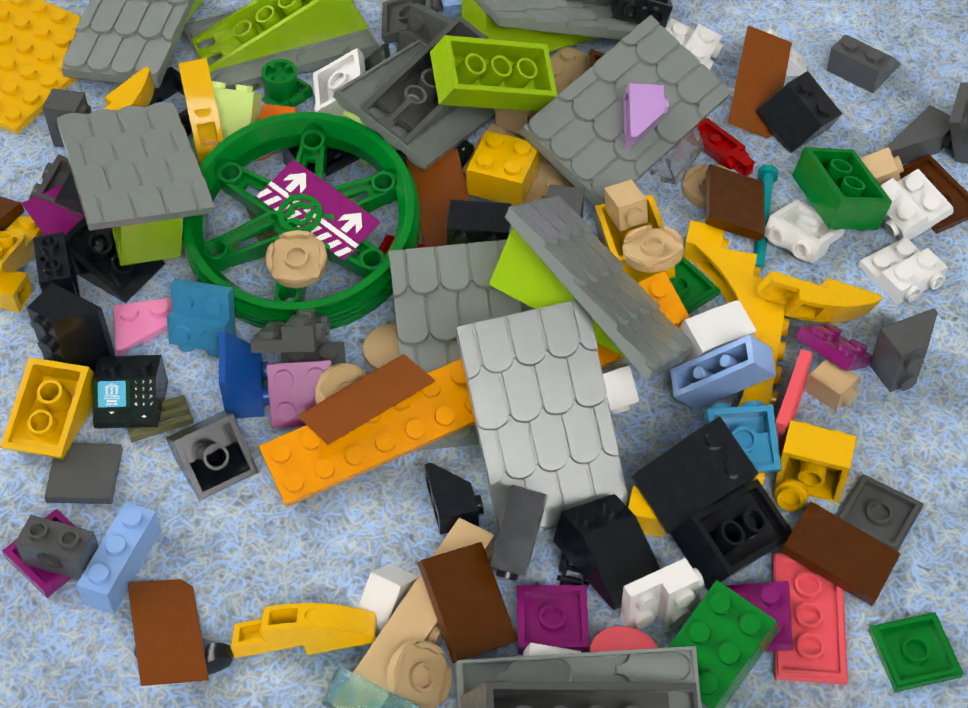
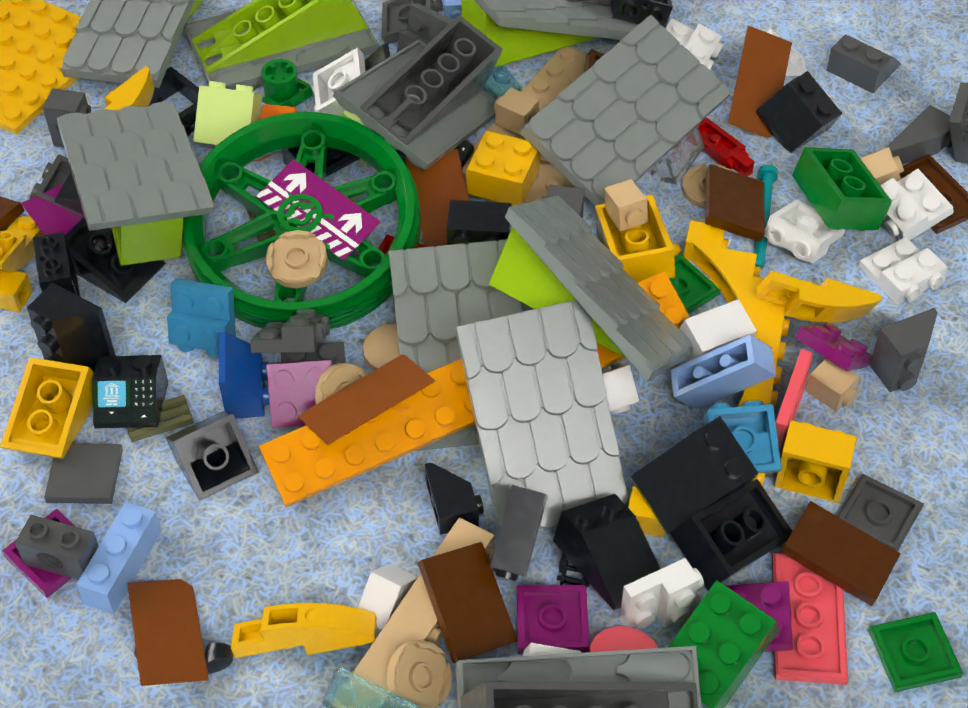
bright pink wing [113,298,172,356] -> none
yellow slope [178,58,224,165] -> none
lime brick [430,35,558,112] -> none
tan tile [622,225,684,273] -> none
lavender slope [623,83,669,149] -> none
yellow plate [774,479,808,512] -> none

